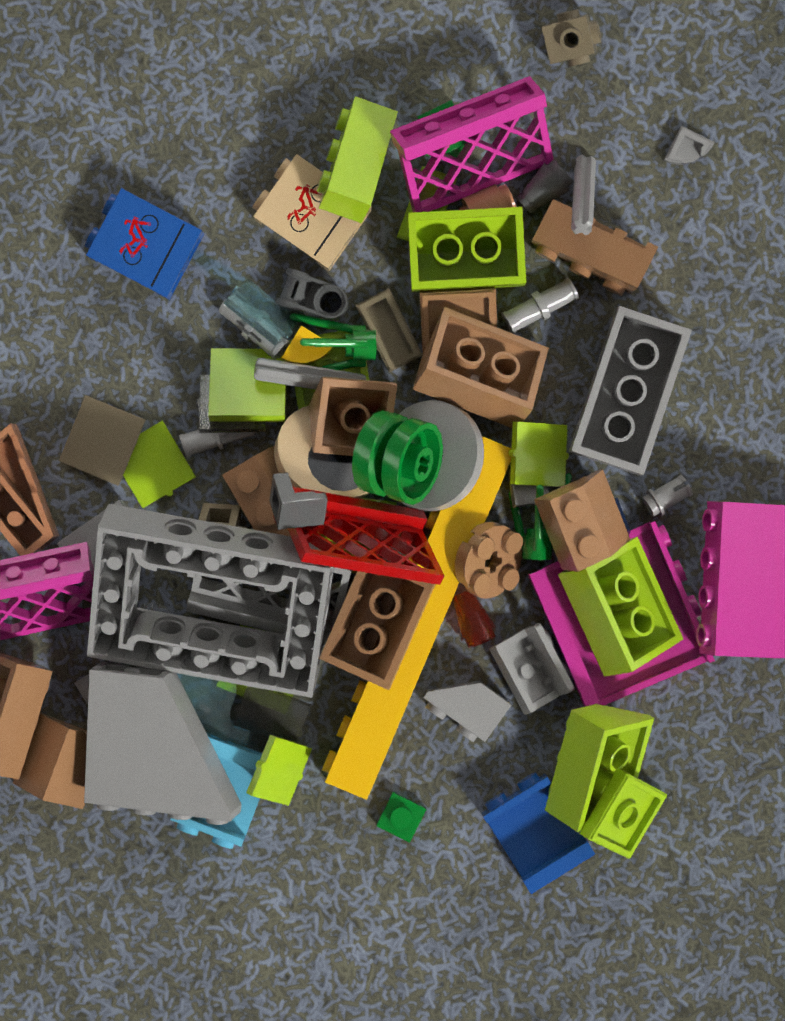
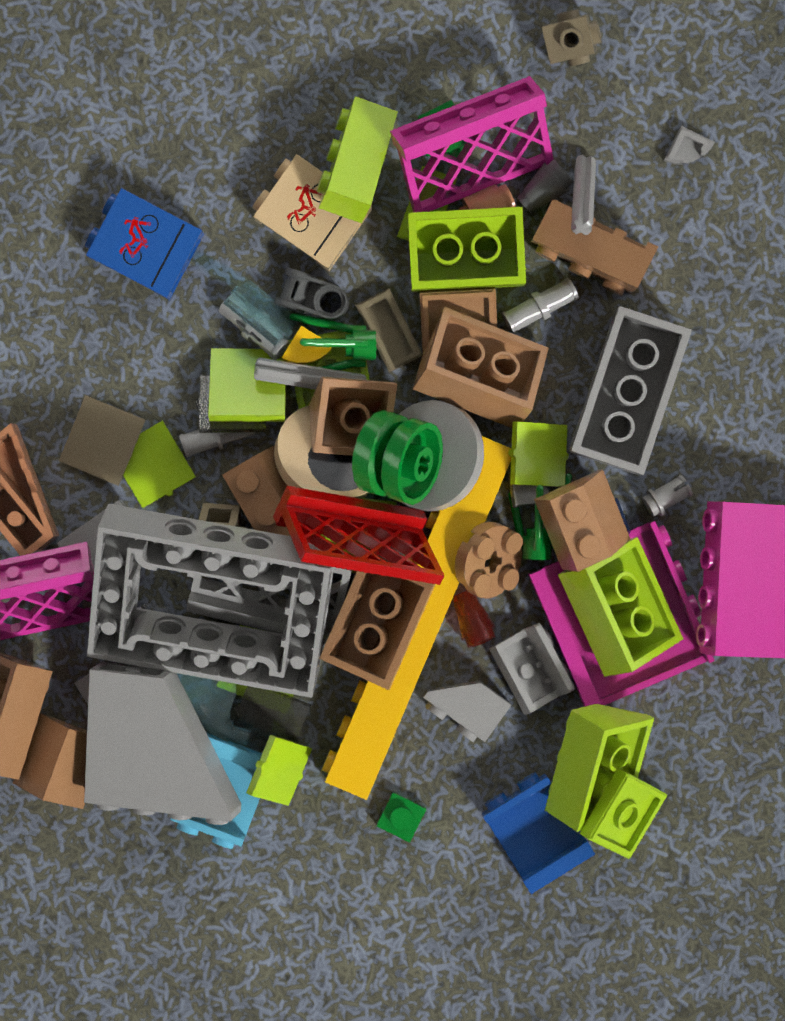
dark grey panel [269,473,328,530] -> none

